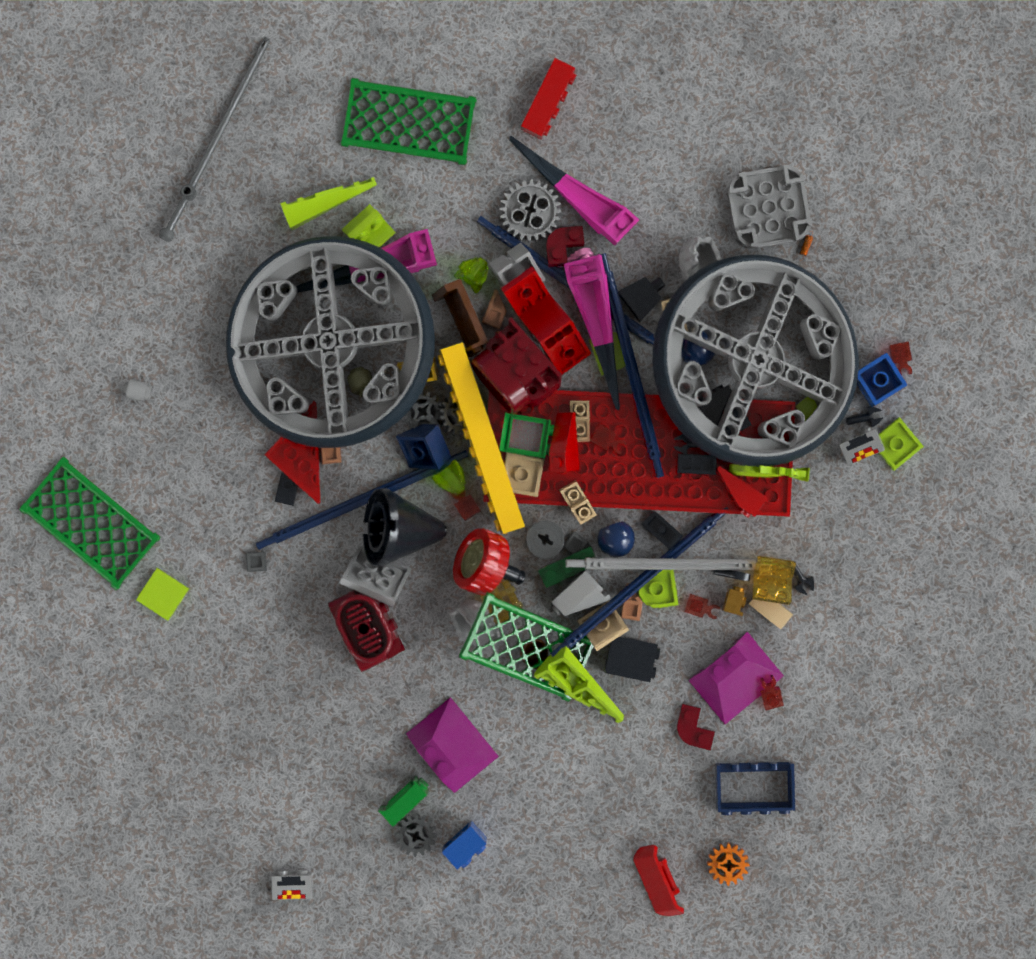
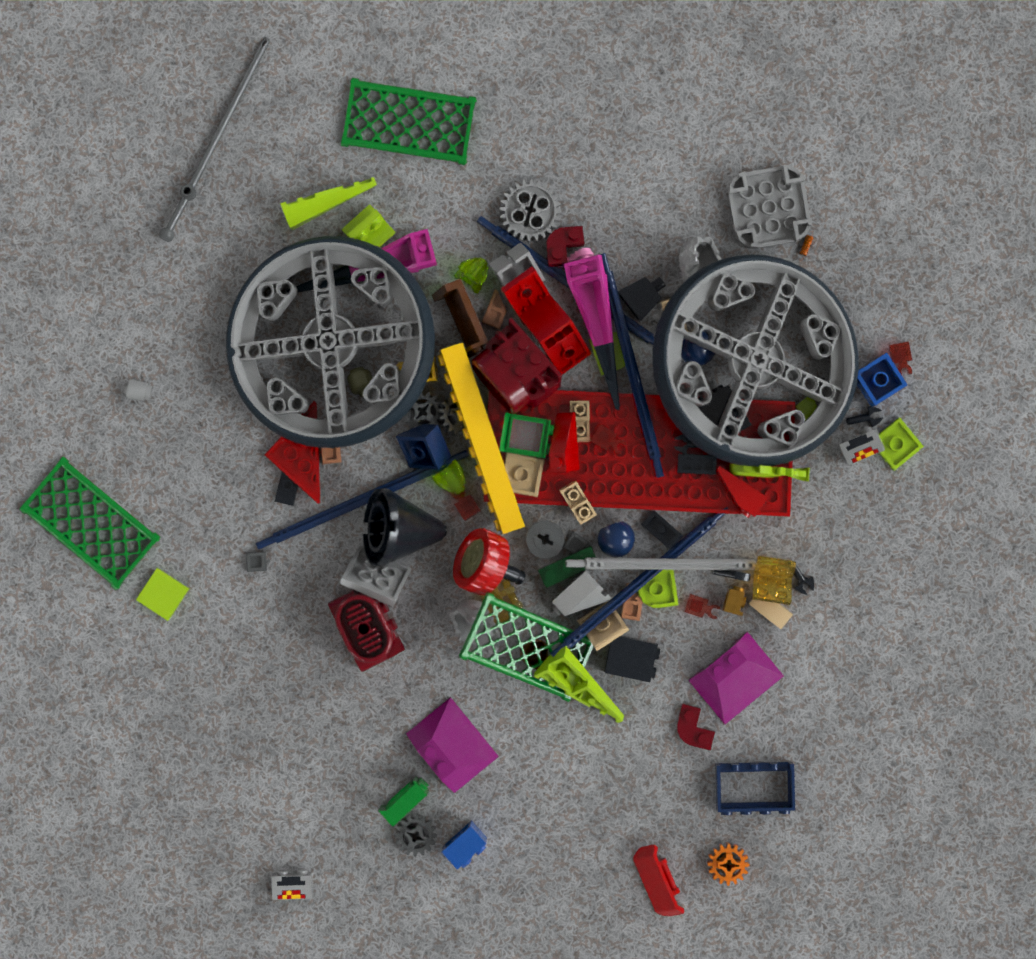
dark pink plate [509,136,639,246] -> none
red brick [521,58,577,139] -> none
clear red plate [760,675,784,711] -> none

